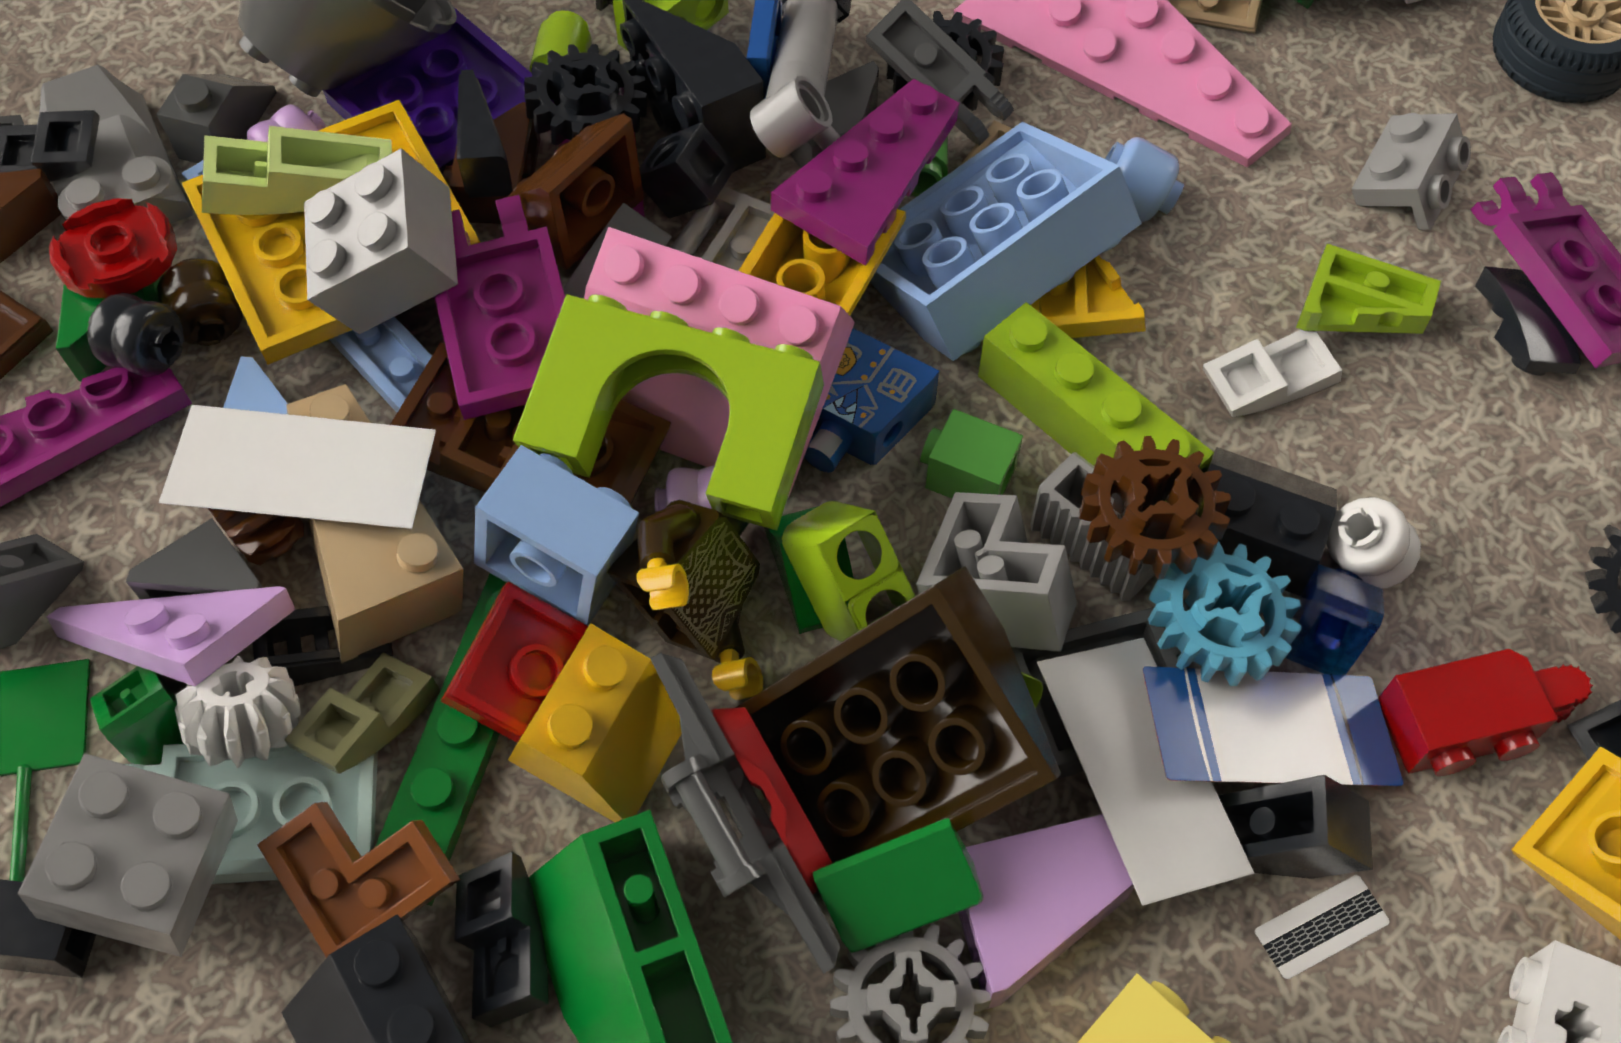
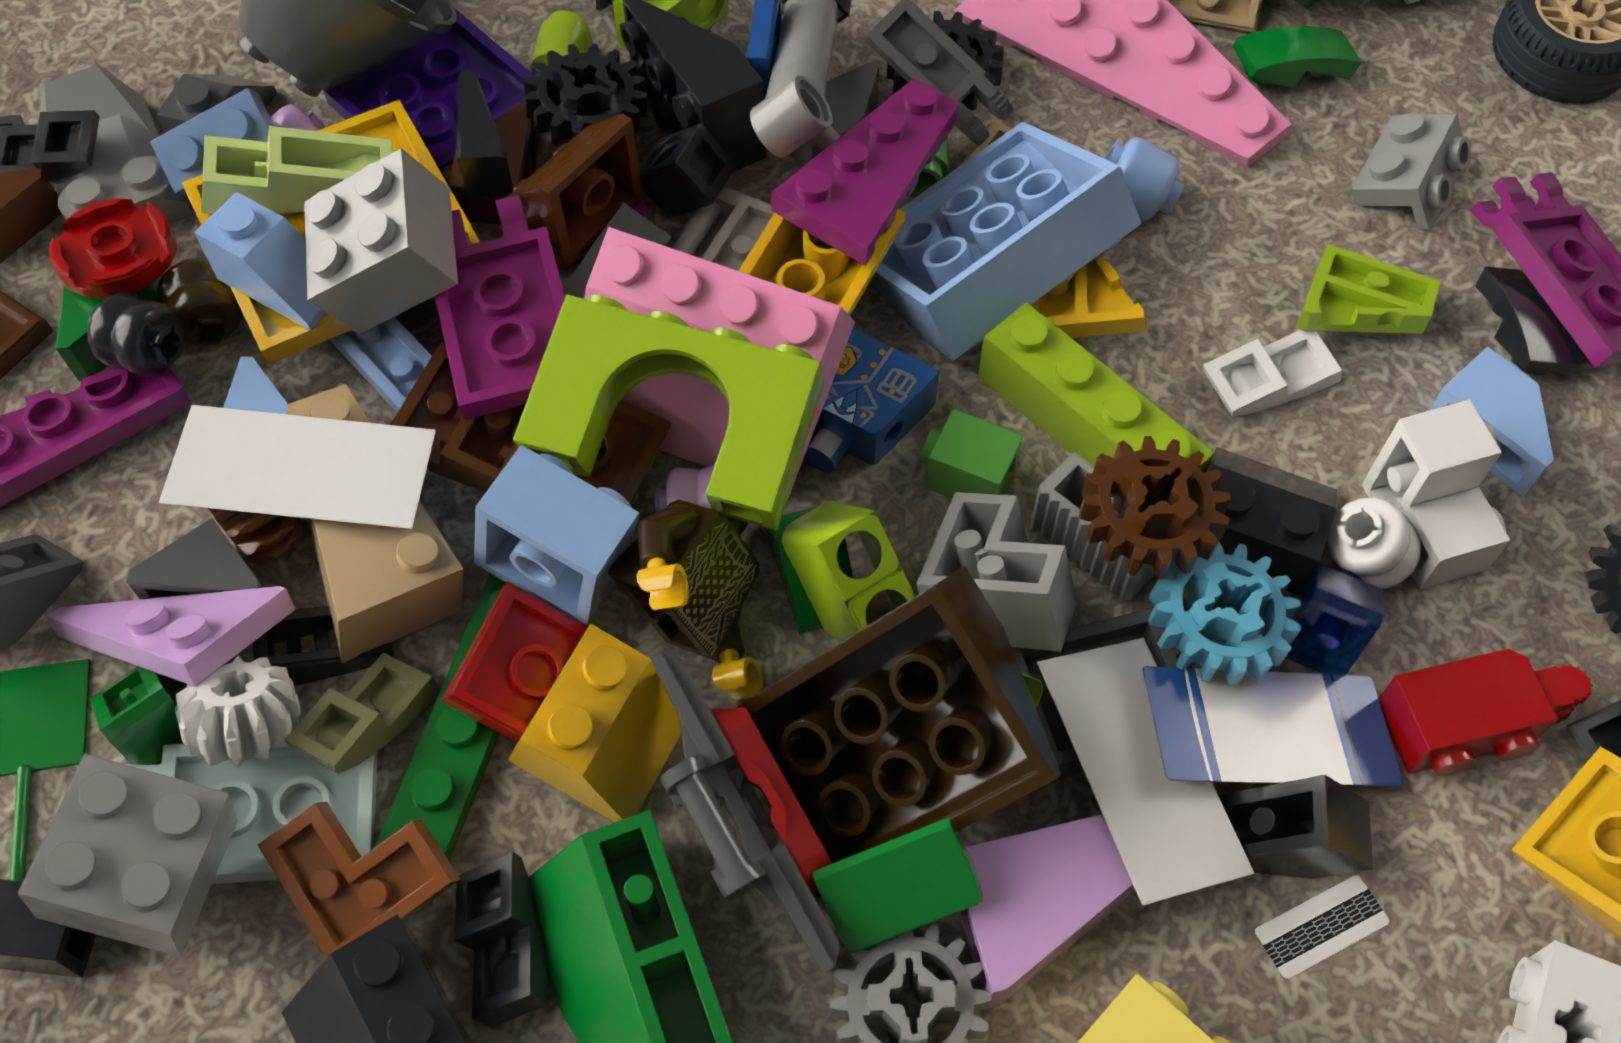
none -> medium blue plate [150,88,274,196]
none -> light blue slope [194,191,327,331]
none -> green slope [1232,26,1362,88]
none -> white brick [1362,399,1510,590]
none -> light blue slope [1429,346,1554,497]

